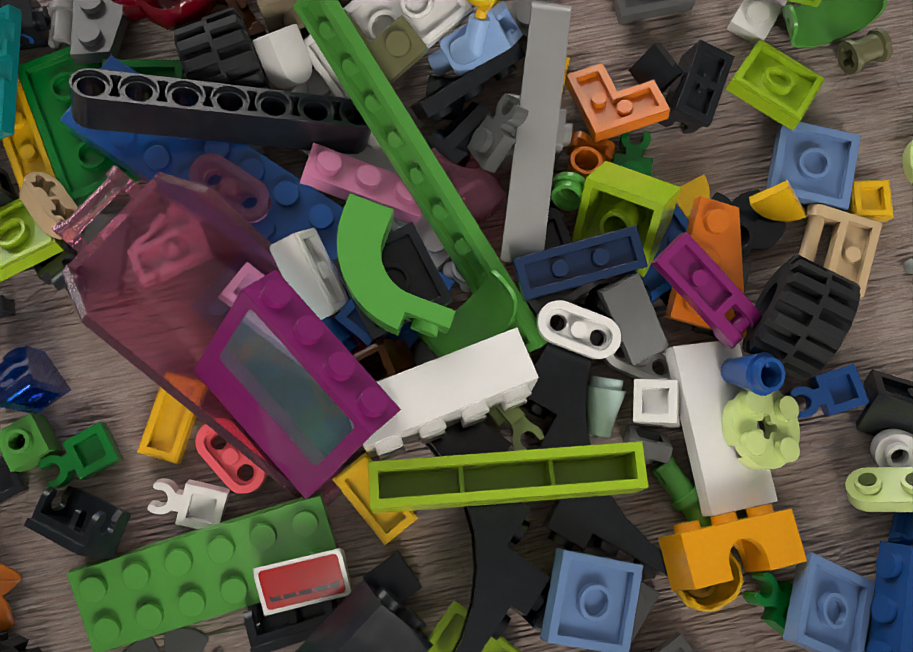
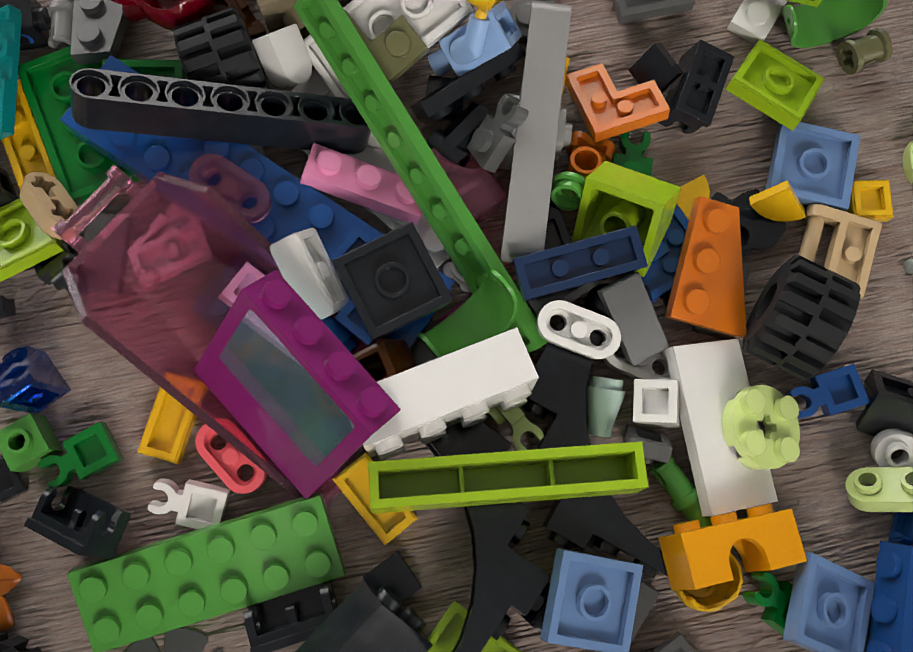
red slope [253,548,352,616] -> none
bright green arch [337,193,456,337] -> none
magenta plate [651,232,762,349] -> none
blue cone [721,352,785,396] -> none

